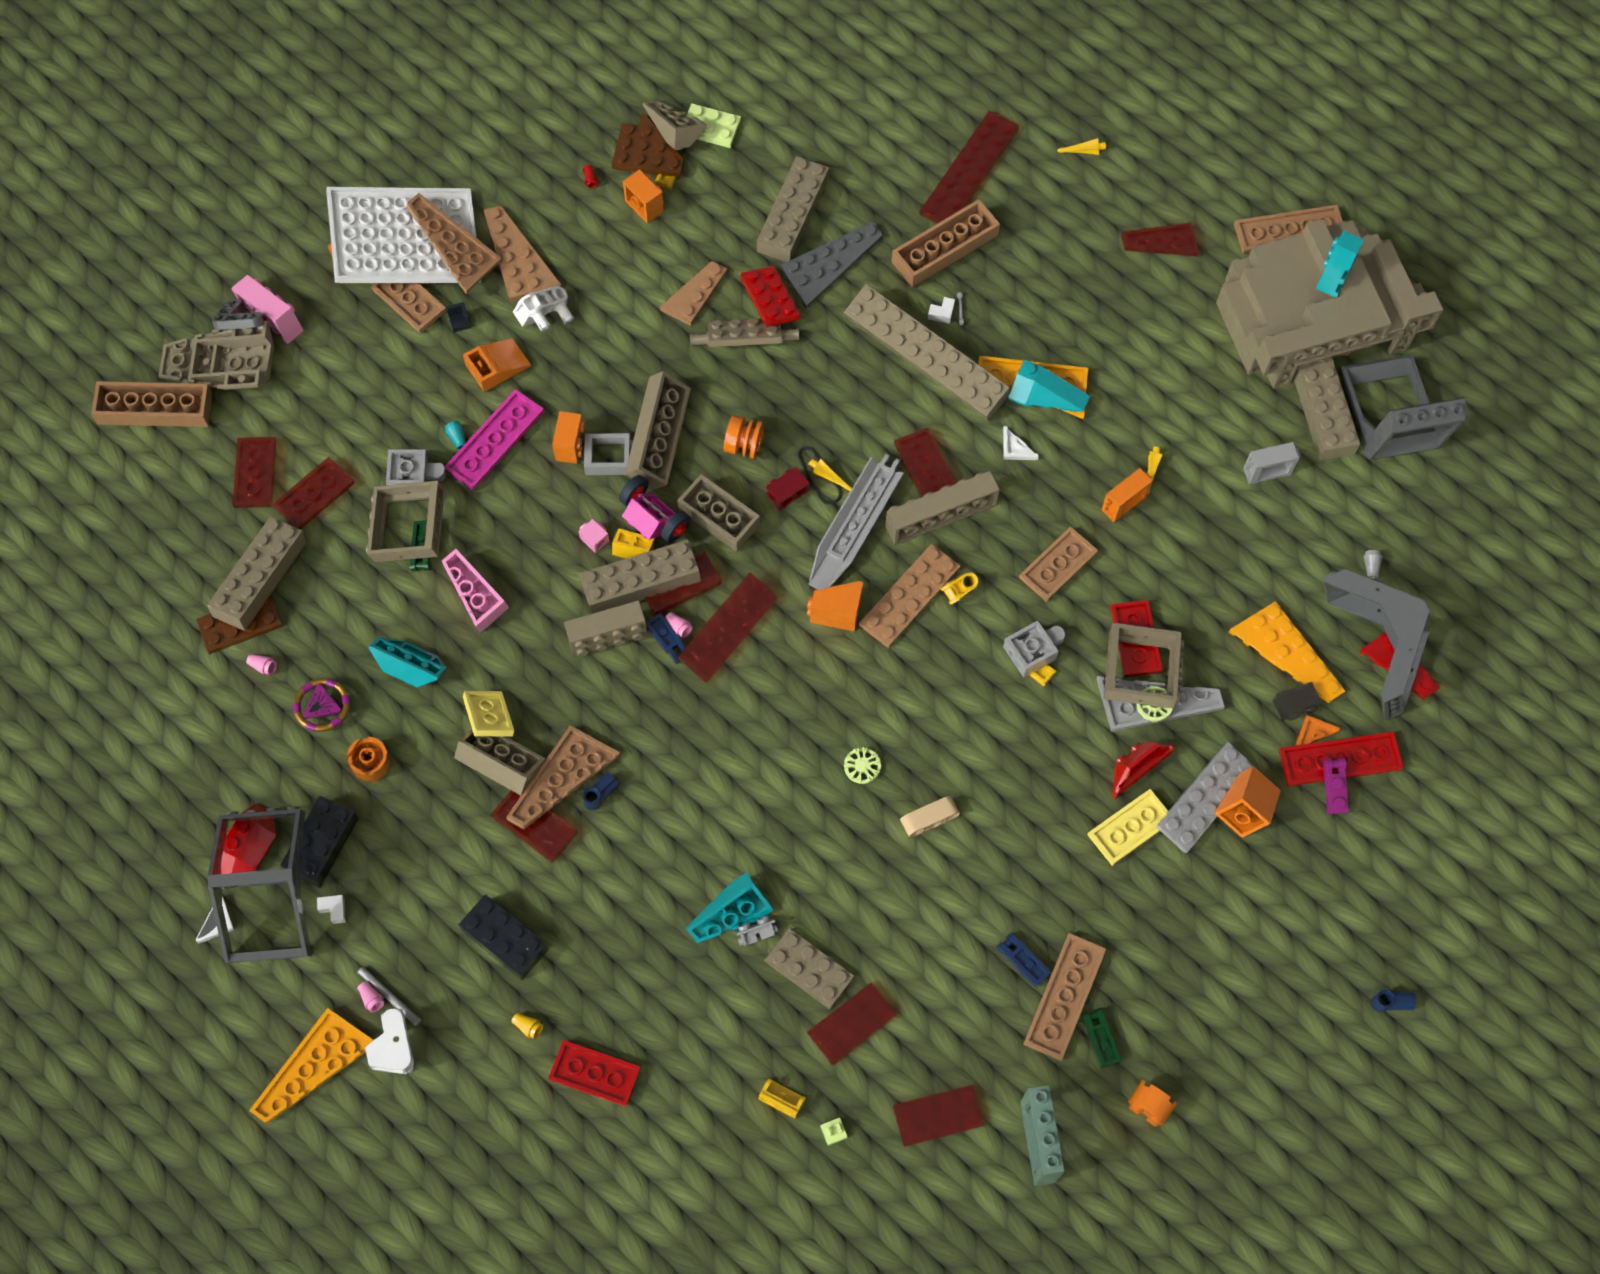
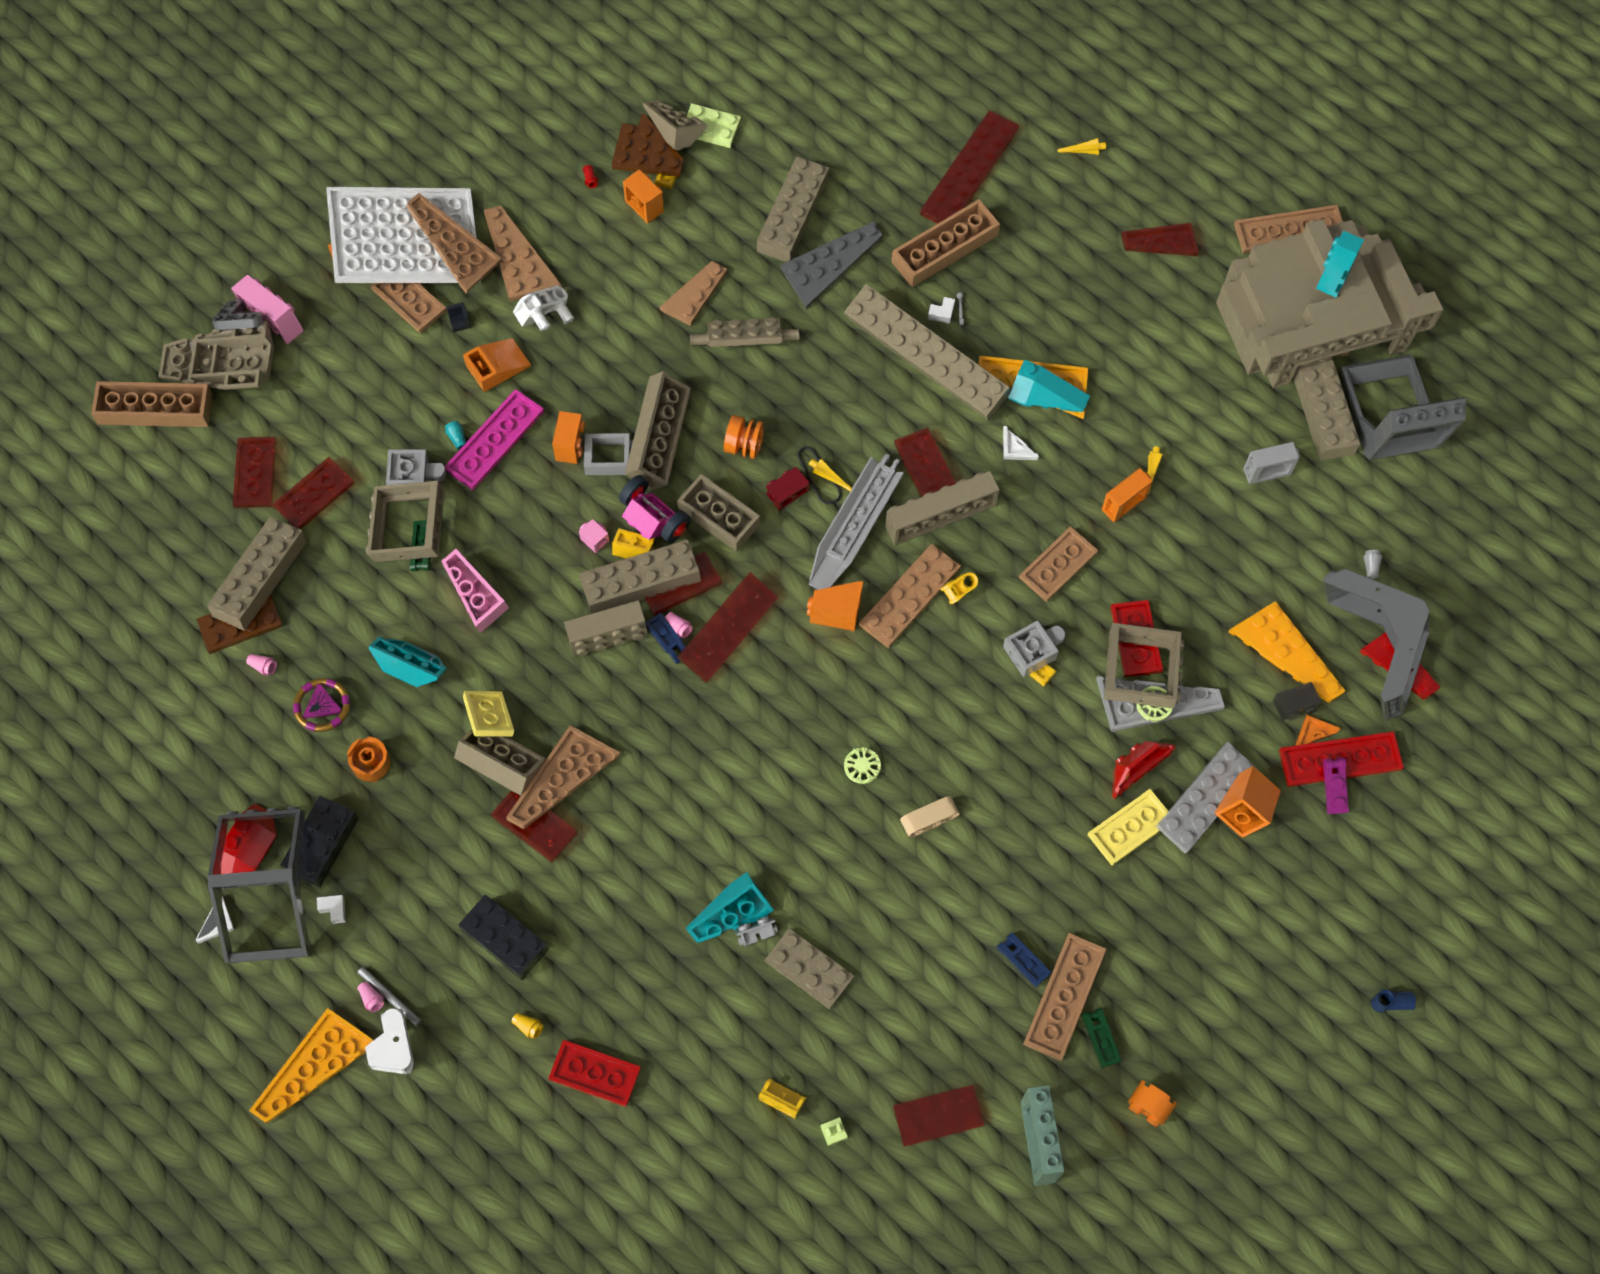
dark blue piece [583,773,619,811] -> none
red plate [740,266,800,327] -> none
clear red plate [807,983,897,1066] -> none

